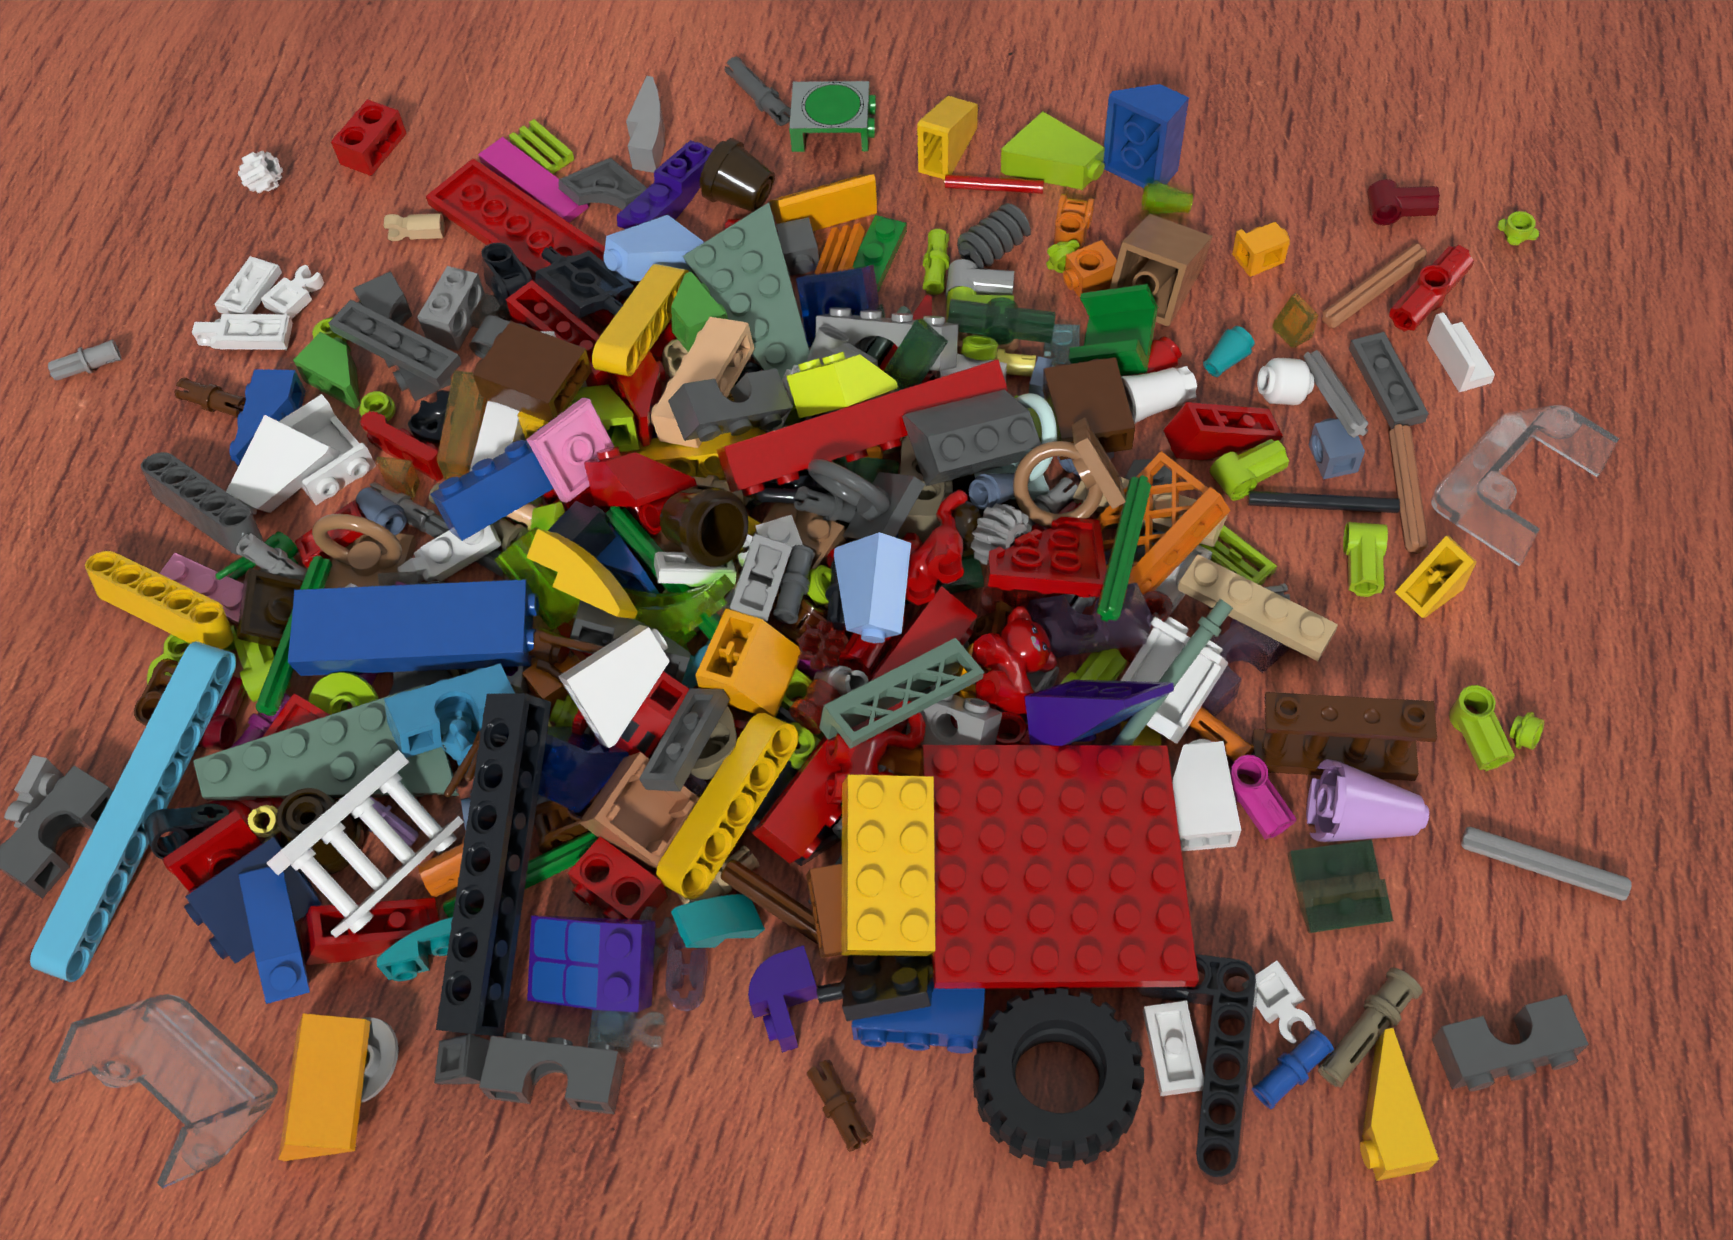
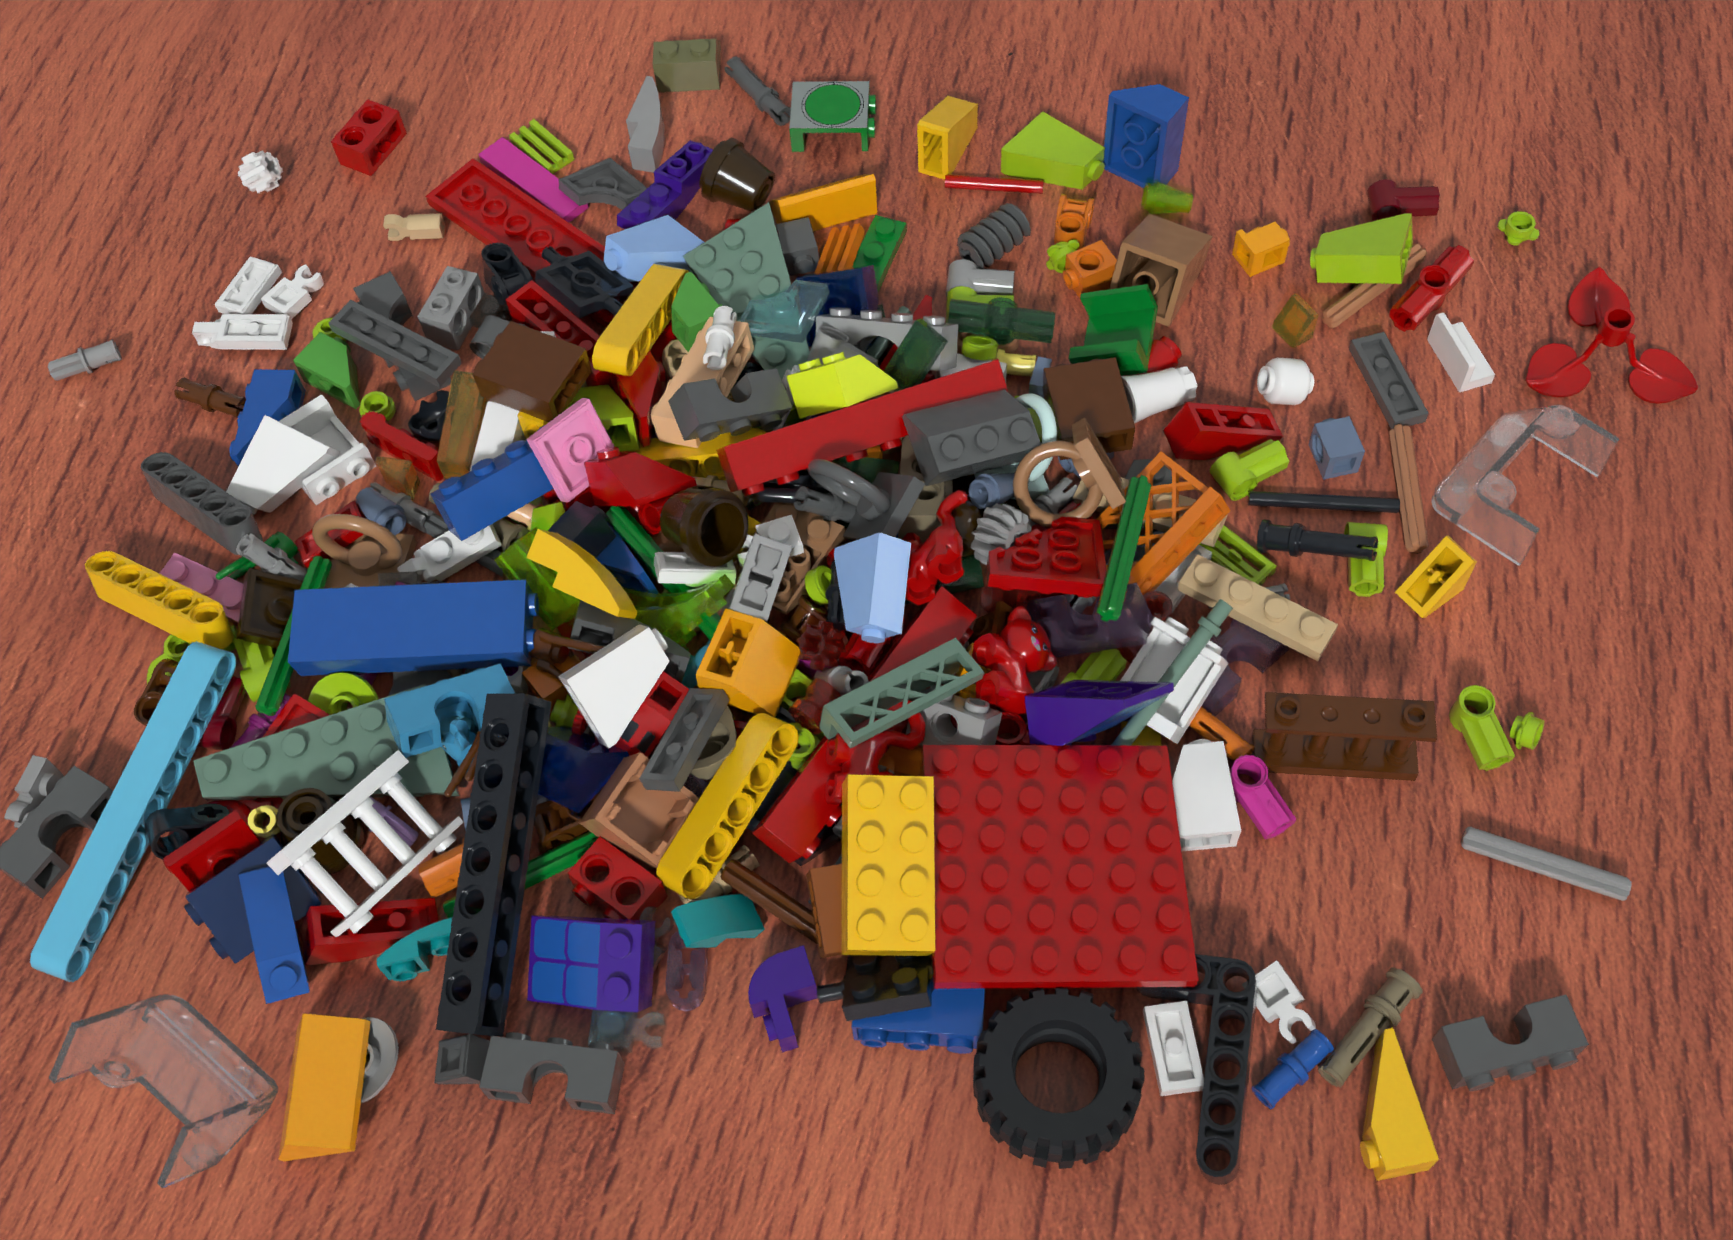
dark grey pin [773,545,815,624] -> none
reddish brown pin [807,1060,873,1151] -> none
lime pin [923,229,950,295] -> none
clear light blue plate [1044,324,1080,367] -> none
teal cone [1203,326,1255,377] -> none
clear green slope [1287,840,1393,933] -> none
light grey axle [1303,350,1368,438] -> none
lavender cone [1306,759,1429,842] -> none
none -> olive slope [652,39,721,93]
none -> white pin [703,306,737,370]
none -> clear light blue tile [739,280,830,343]
none -> black pin [1257,519,1378,561]
none -> lime slope [1310,214,1413,284]
none -> red plant [1525,267,1698,404]

